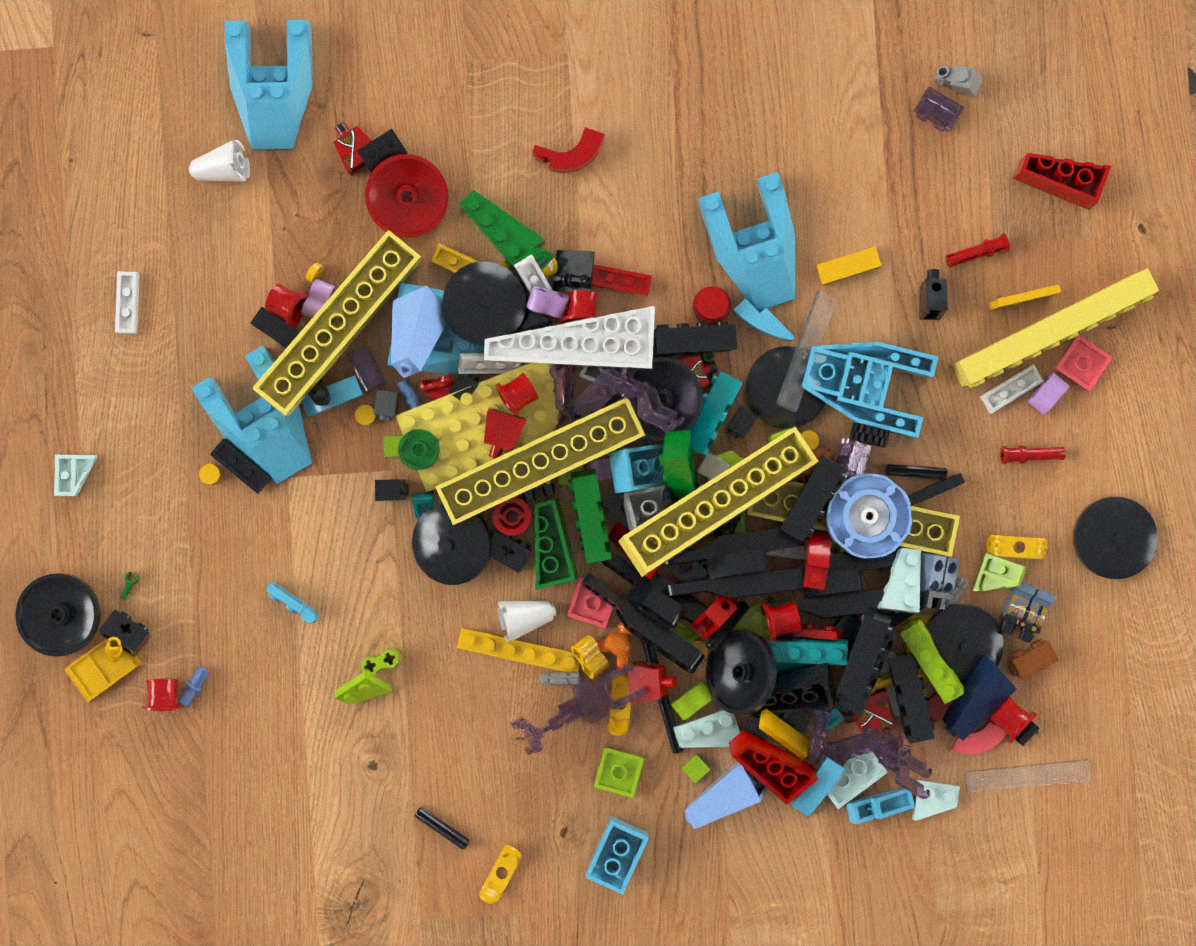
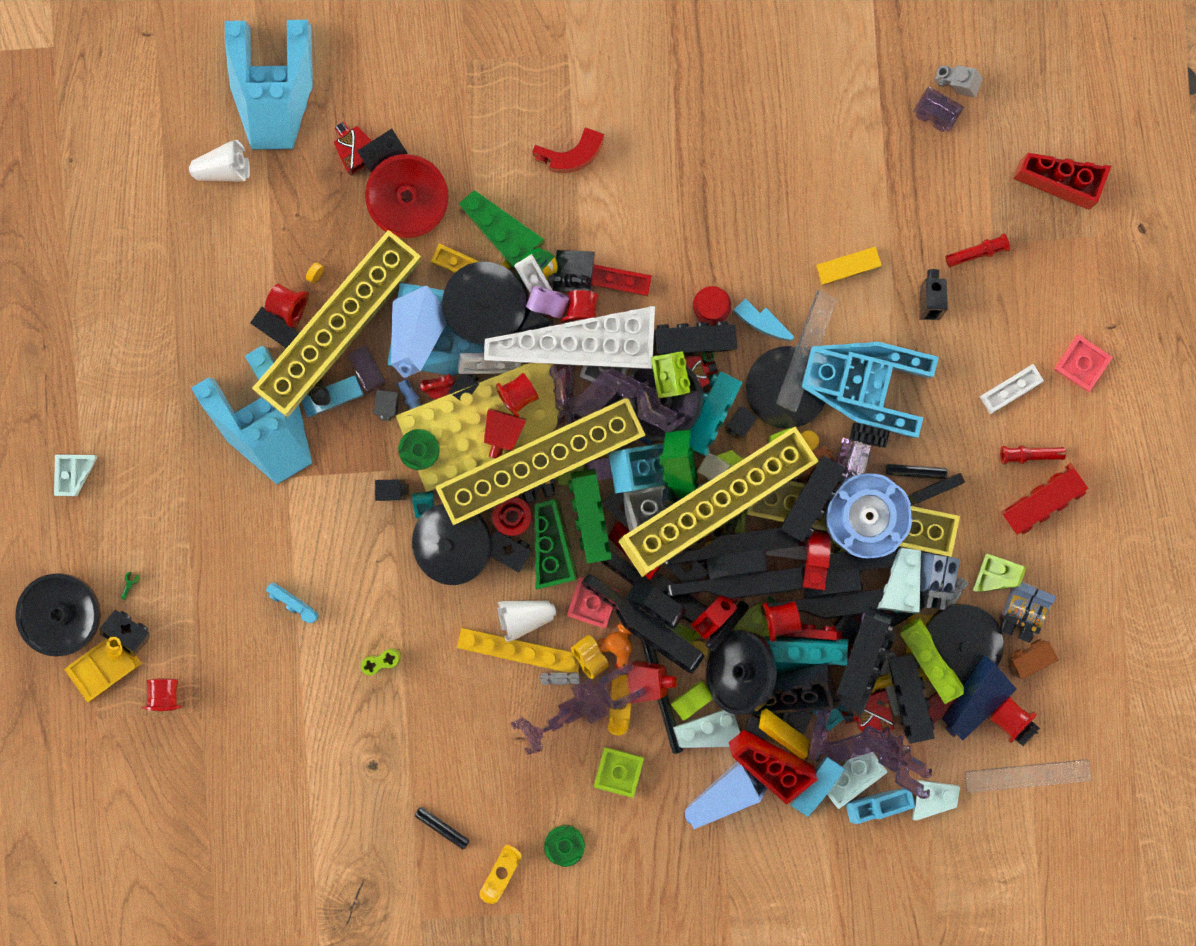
white tile [115,271,140,334] -> none
medium blue axle [178,666,209,707] -> none
yellow tile [199,464,221,484] -> none
black plate [210,439,271,494] -> none
lavender axle [301,278,336,319] -> none
lime wing [334,672,392,705] -> none
yellow tile [355,405,376,425] -> none
lime tile [384,436,403,457] -> none
medium azure brick [585,816,649,895] -> none
lime tile [681,754,711,784] -> none
medium azure wedge [698,172,795,311] -> none
light yellow brick [951,268,1159,388] -> none
coral tile [951,721,1007,754] -> none
yellow piece [986,534,1047,559] -> none
yellow tile [988,285,1061,311] -> none
lavender axle [1027,372,1069,415] -> none
black dish [1073,497,1158,579] -> none
none -> green tile [544,825,585,867]
none -> lime bracket [651,351,690,398]
none -> red wedge [1002,463,1089,535]

